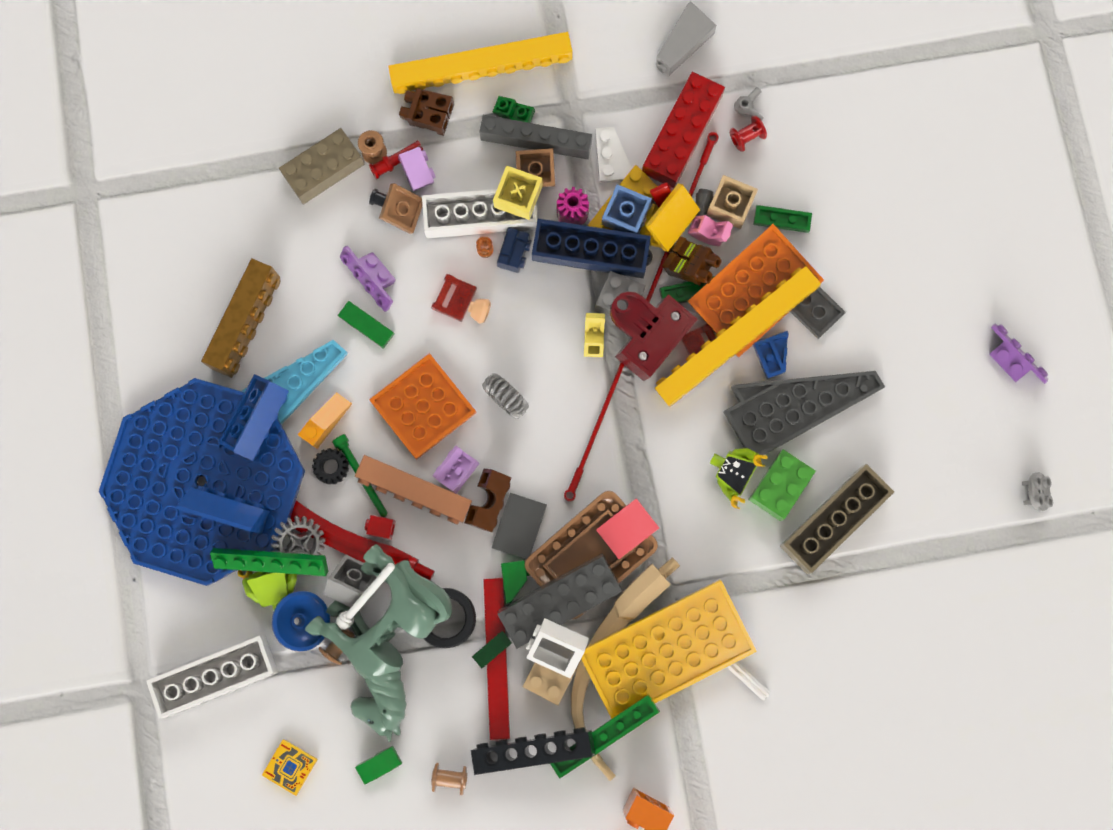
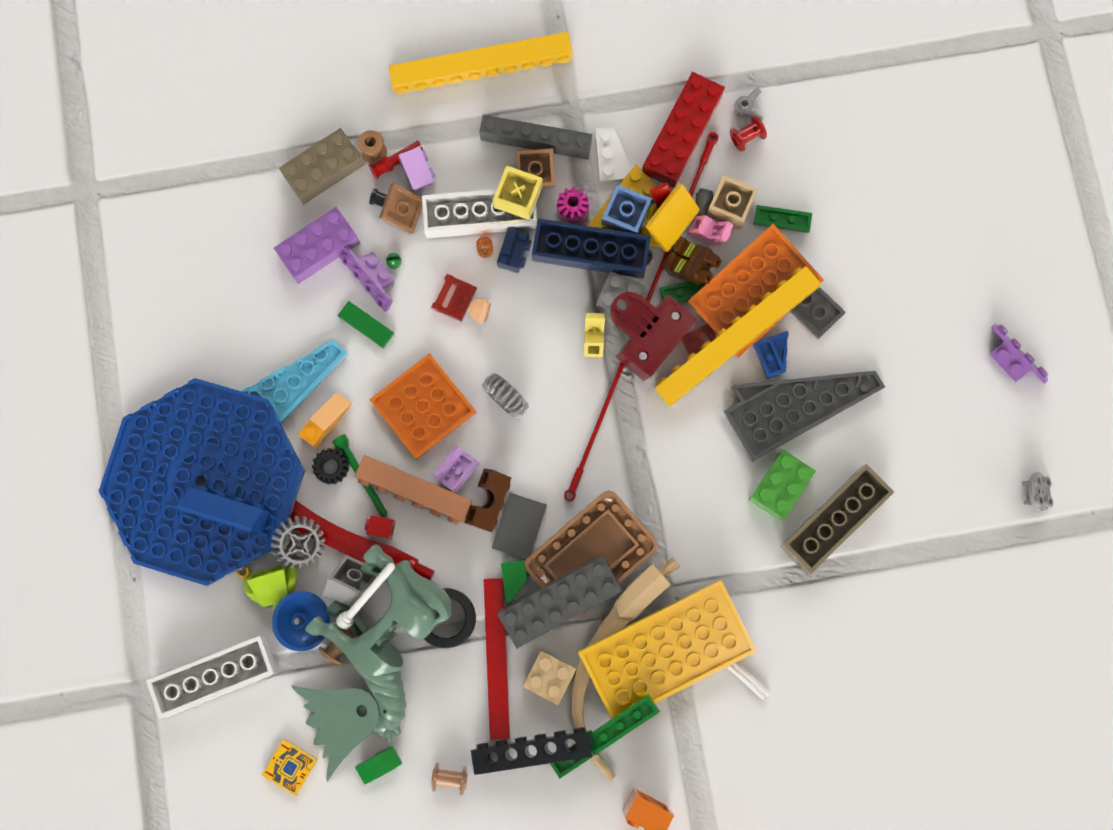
pearl gold brick [201,258,281,378] -> none
green plate [210,548,329,576] -> none
blue slope [218,374,289,461] -> none
reddish brown hips [399,88,454,136] -> none
dark green piece [472,631,512,669] -> none
green slope [492,96,535,123] -> none
white window [526,618,589,678] -> none
coral window [596,498,659,559] -> none
light grey slope [656,1,717,76] -> none
torso [710,448,768,509] -> none
none -> medium lavender brick [274,207,360,284]
none -> sand green piece [291,686,379,781]
none -> green hinge [386,253,402,269]

